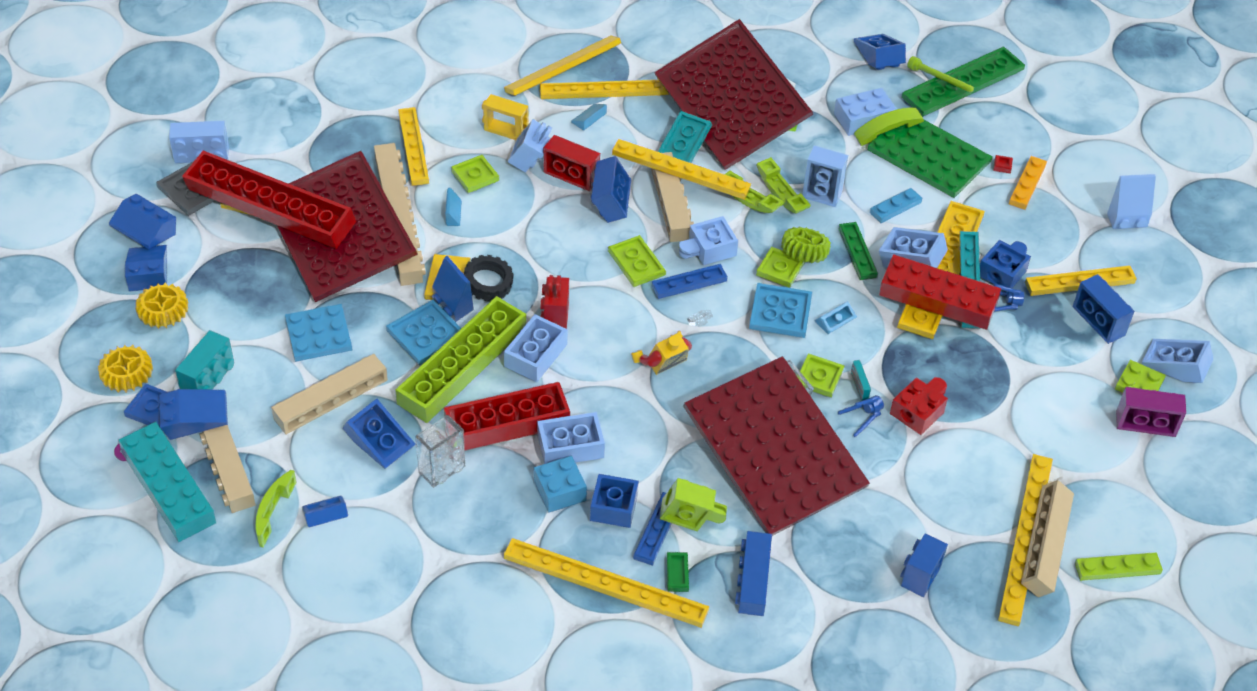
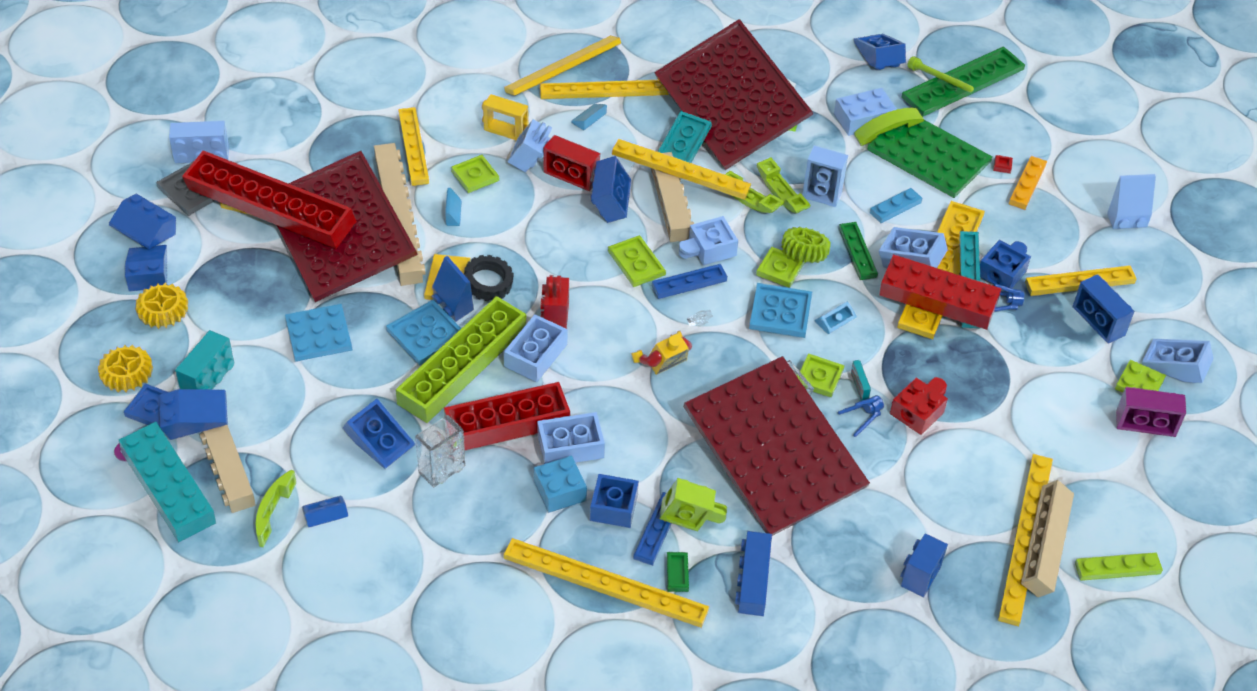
tan brick [271,354,388,435] -> none

